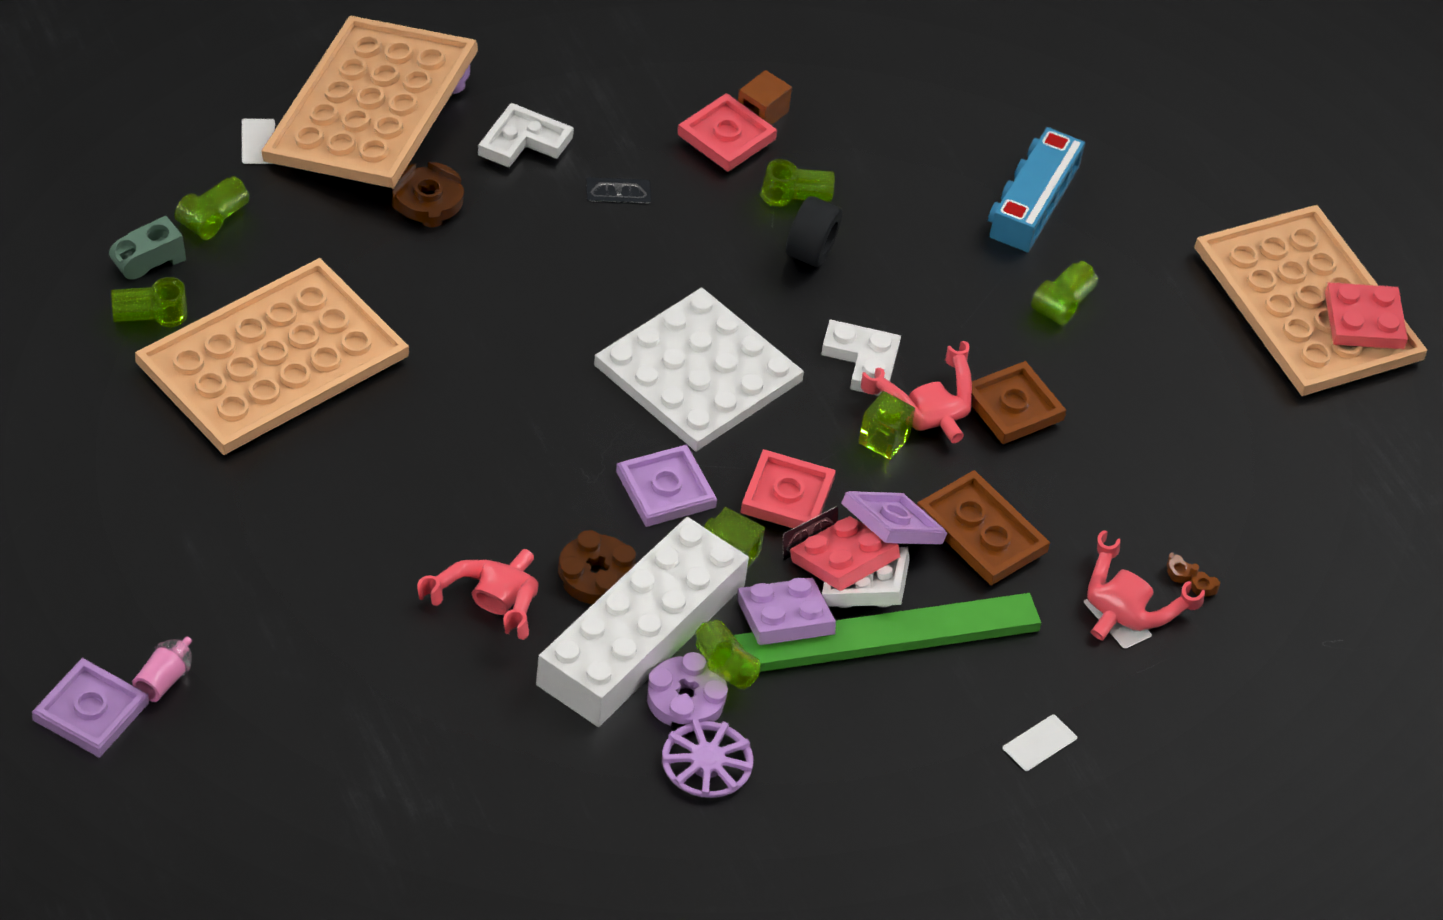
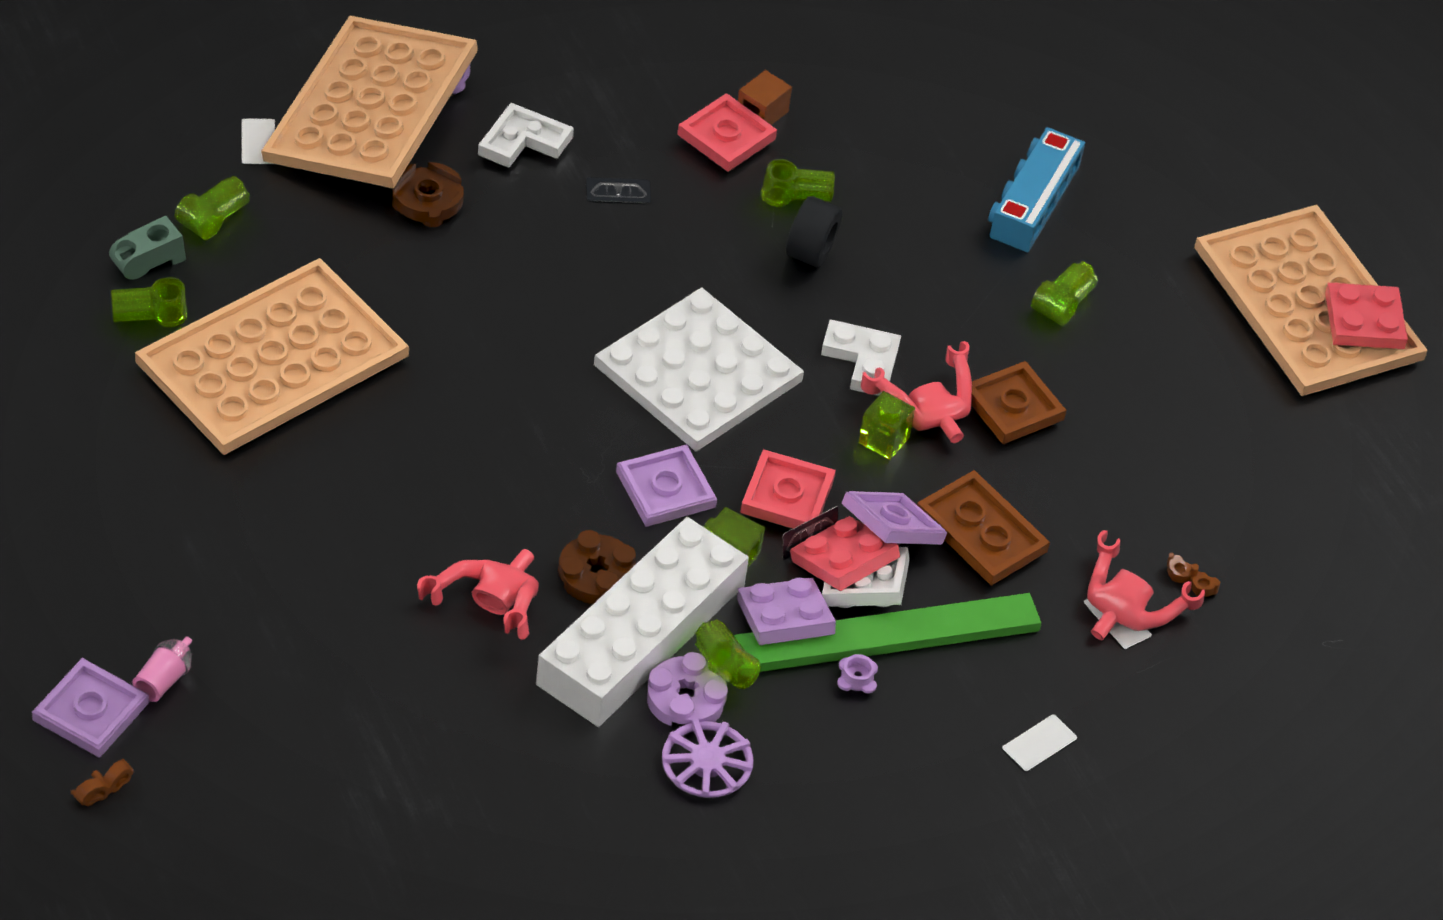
none -> dark orange piece [70,759,134,806]
none -> lavender plate [837,654,878,694]

